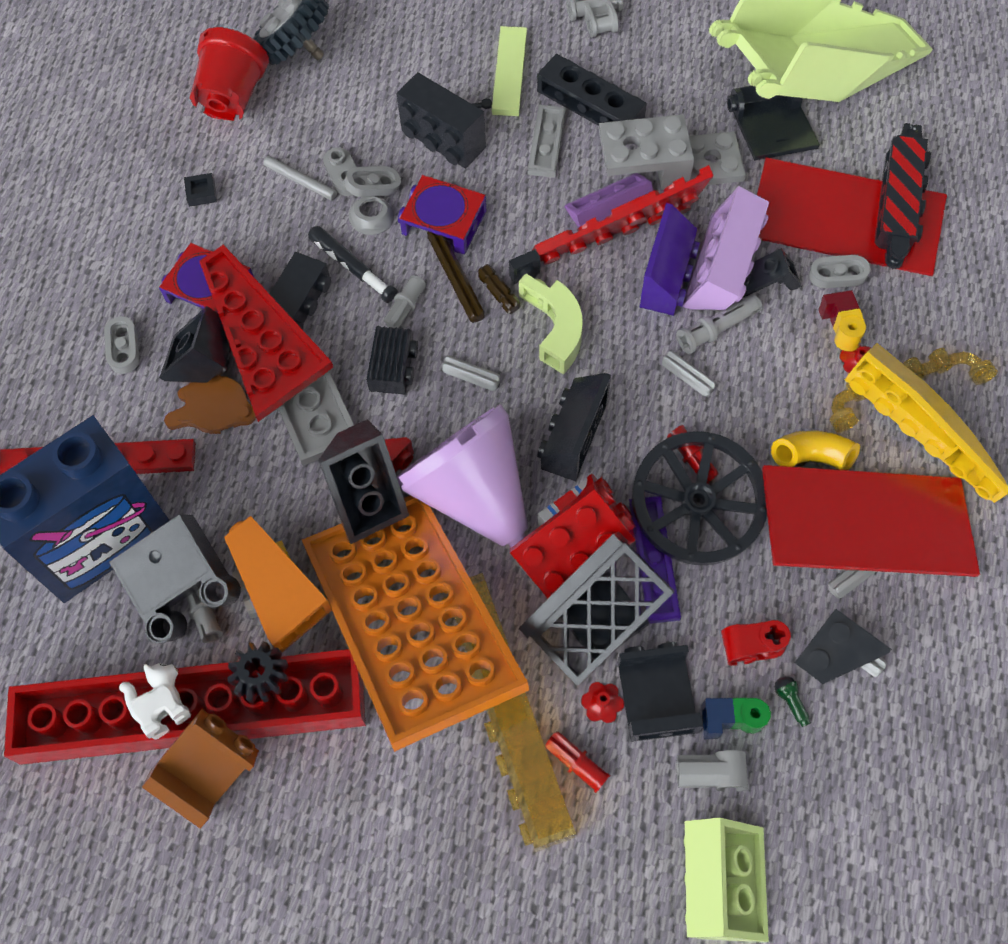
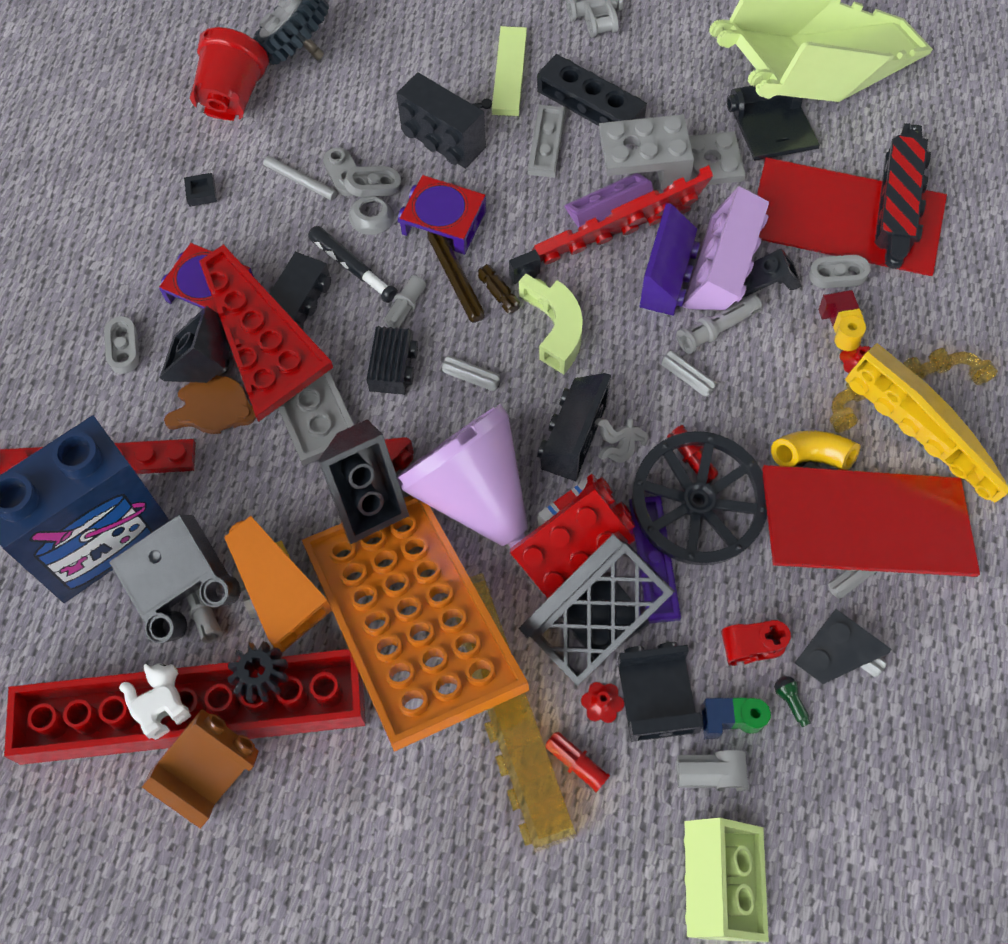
none -> light grey piece [595,418,648,463]

